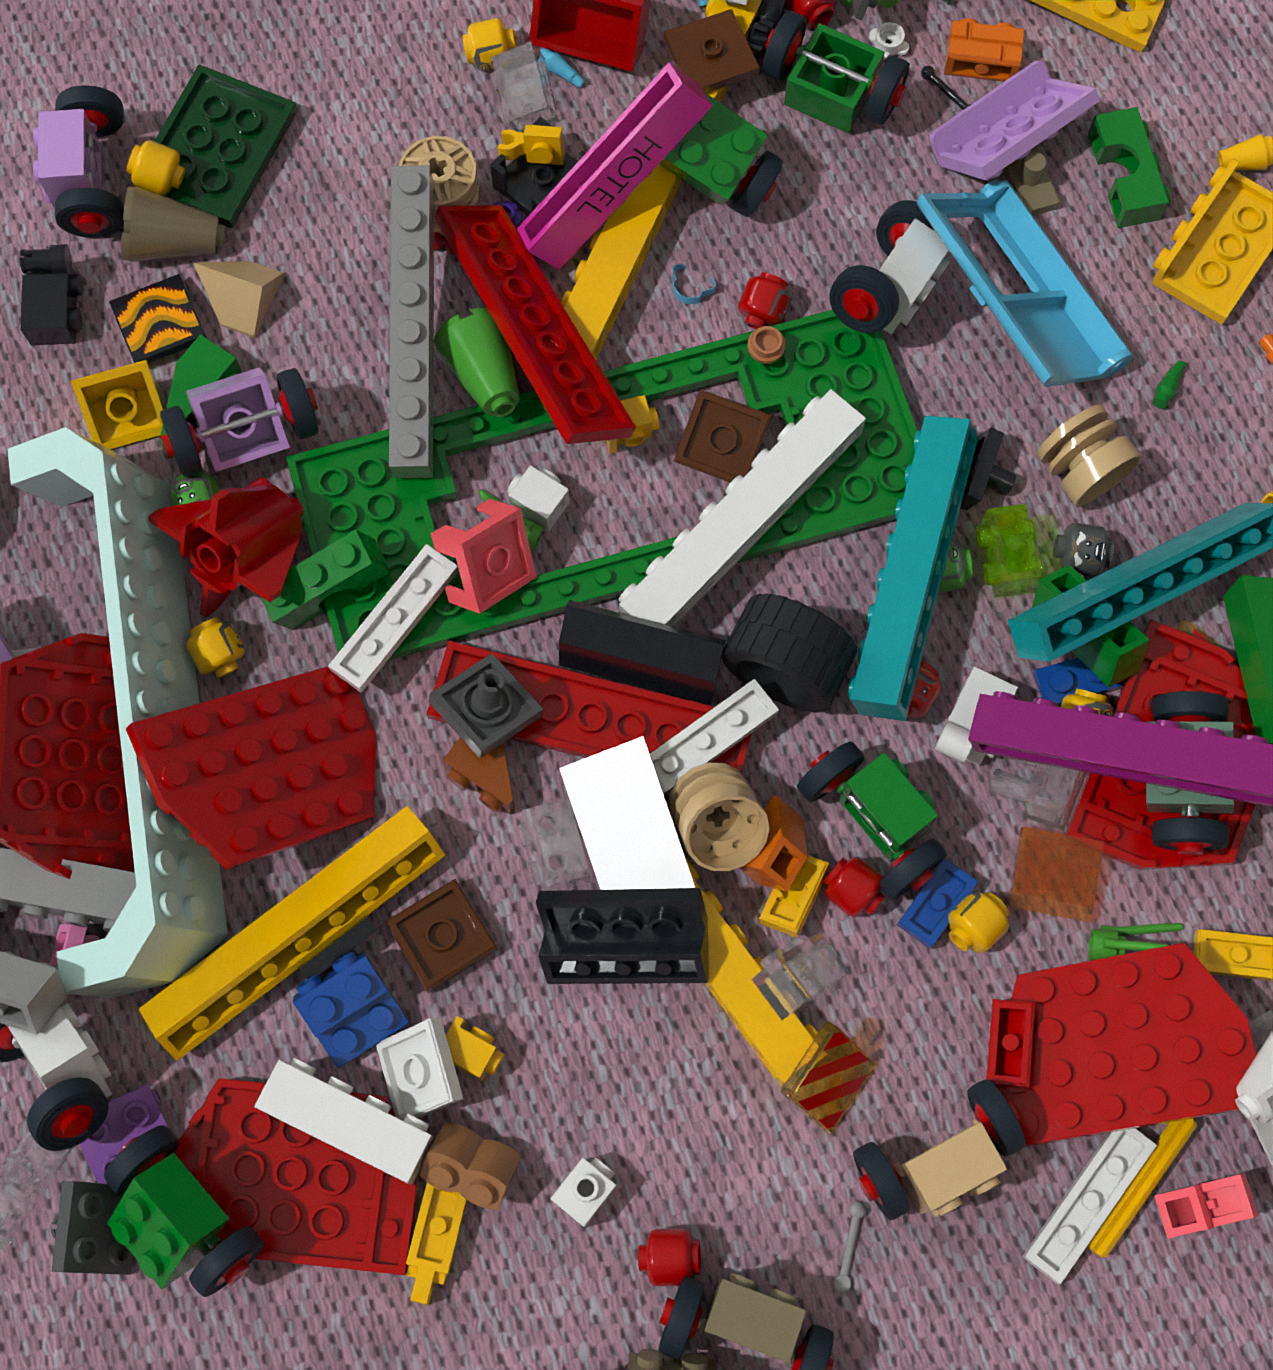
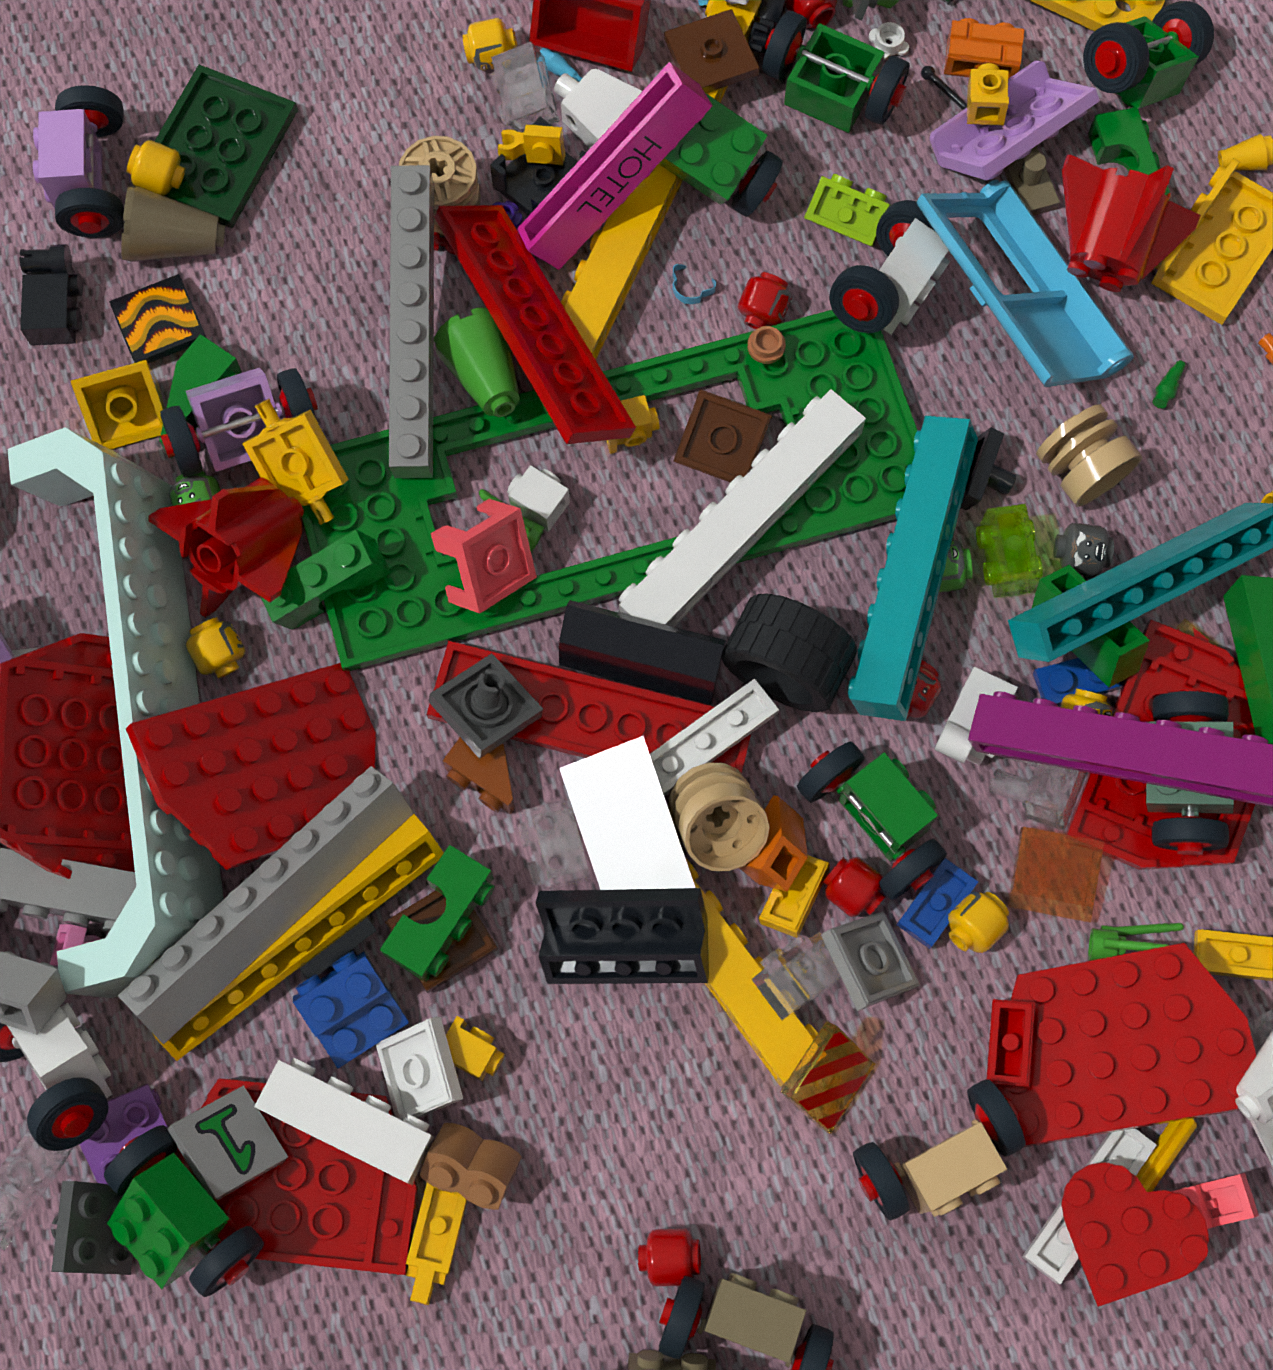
tan slope [193,261,284,338] -> none
white plate [328,544,459,693] -> none
white brick [551,1157,616,1228] -> none
light grey hinge [834,1202,866,1292] -> none
none -> light grey brick [118,766,414,1044]
none -> light grey tile [168,1085,288,1202]
none -> yellow plate [242,399,349,525]
none -> green arch [380,844,495,982]
none -> white torso [554,69,642,149]
none -> lime bracket [804,174,891,248]
none -> light grey tile [821,911,920,1011]
none -> yellow brick [967,63,1009,125]
none -> red plate [1061,1162,1209,1307]
none -> red brick [1062,154,1201,292]
none -> brick [1083,1,1214,109]

